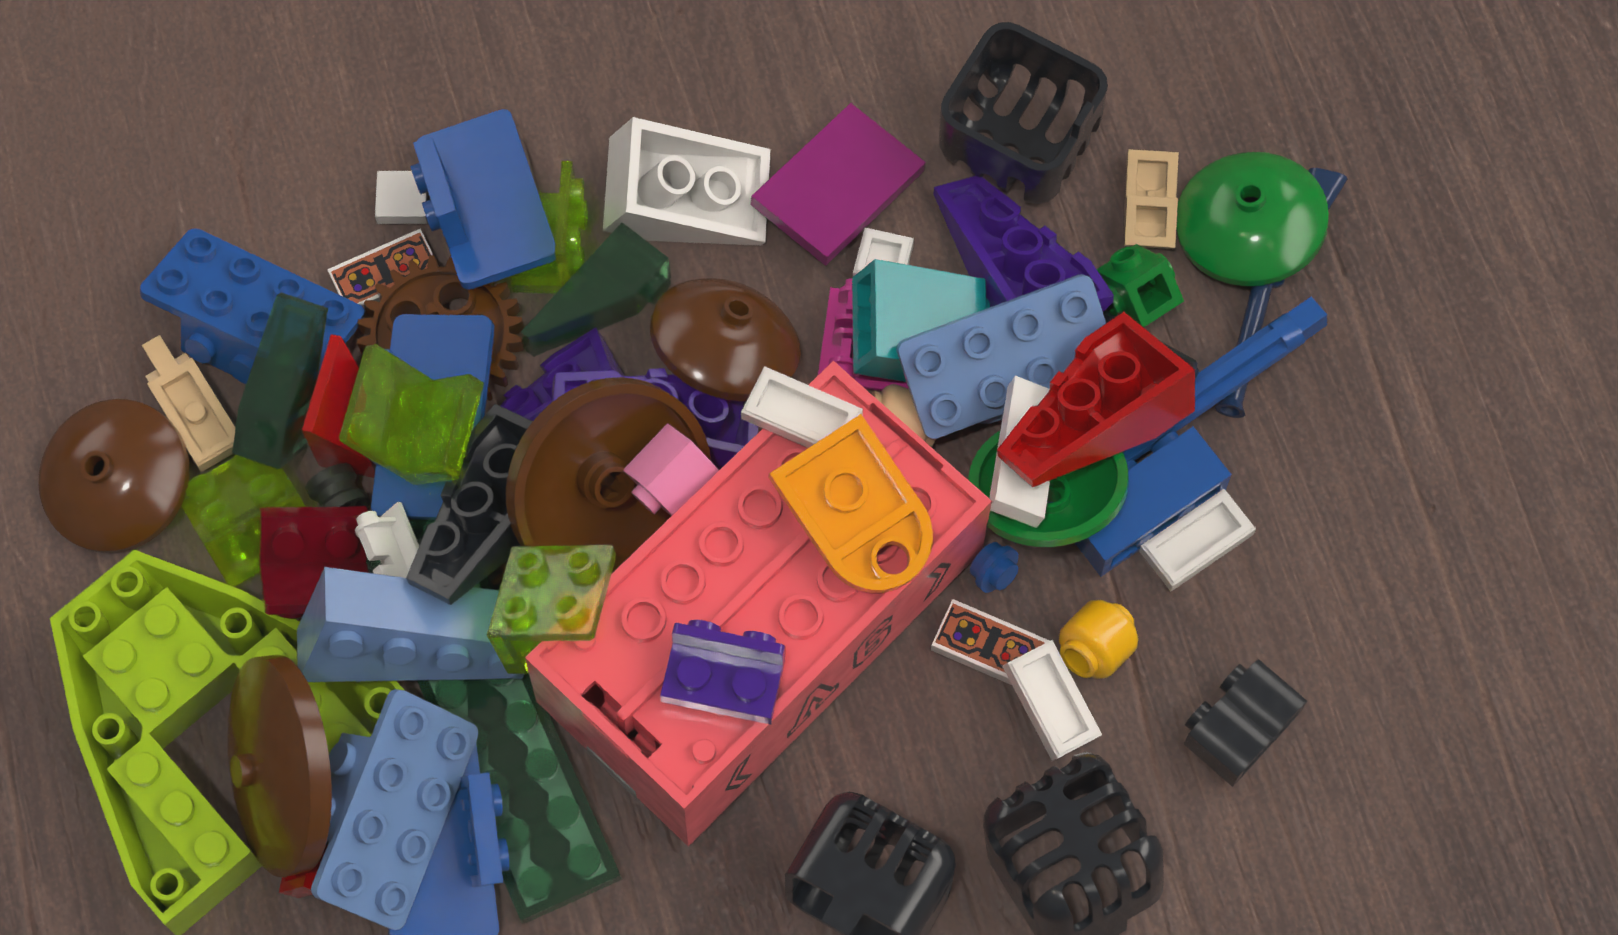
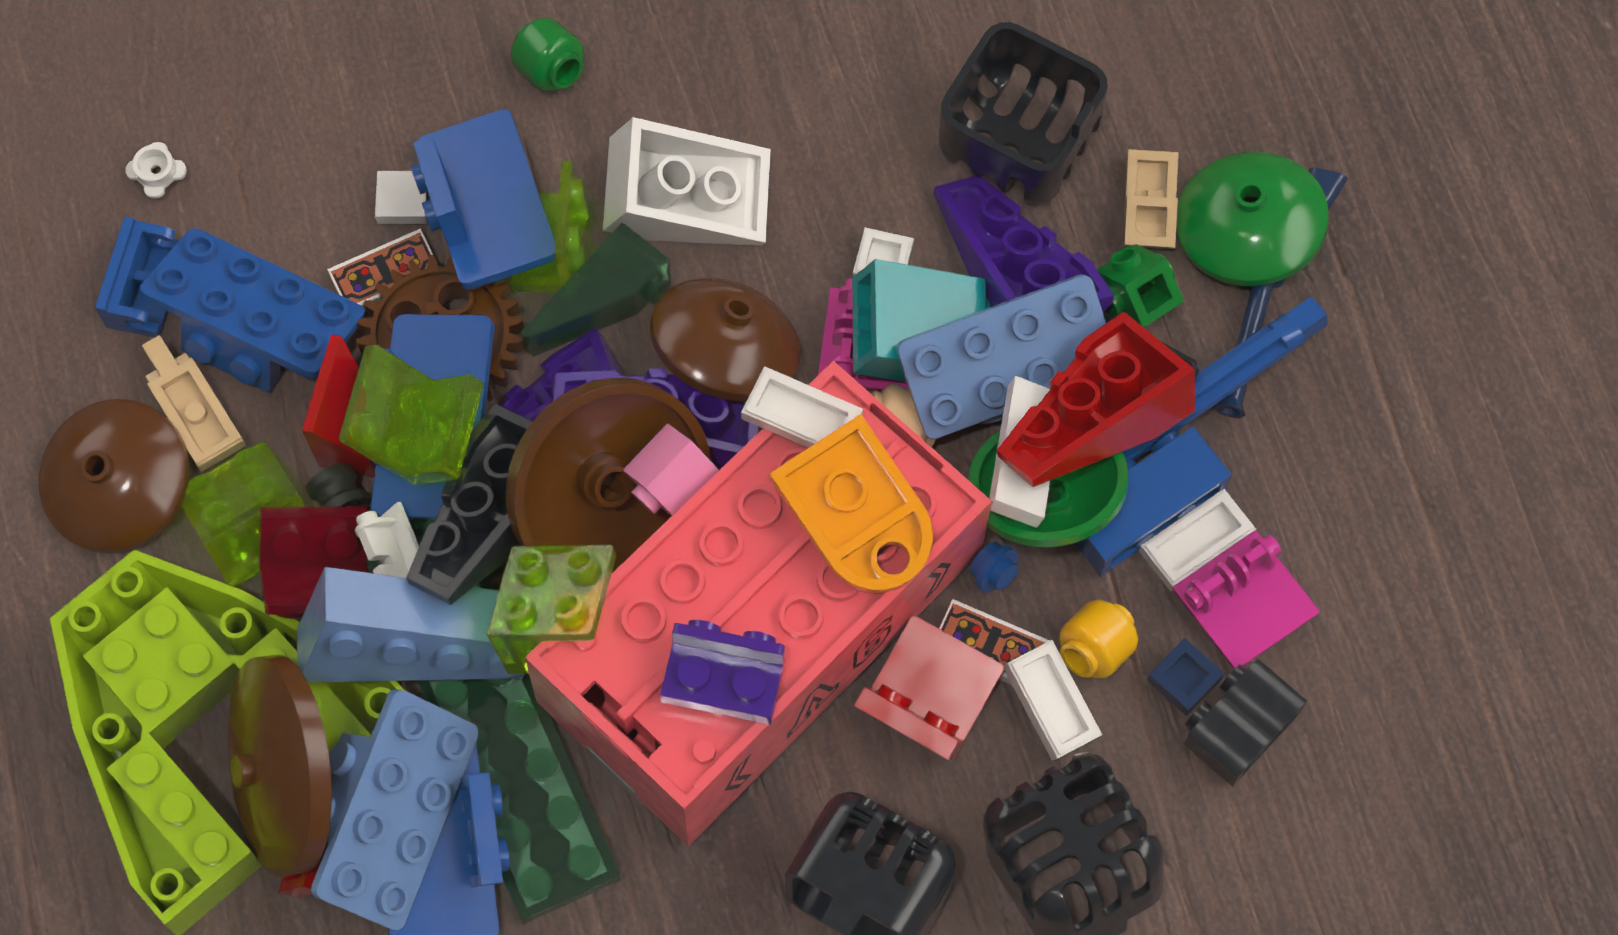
clear green slope [232,292,328,469] -> none
magenta tile [750,103,926,266] -> none
none -> blue hinge [95,216,179,338]
none -> white plate [126,142,187,199]
none -> green head [511,17,585,92]
none -> bracket [854,616,1005,760]
none -> dark blue plate [1147,638,1225,716]
none -> dark pink hinge [1172,530,1320,669]

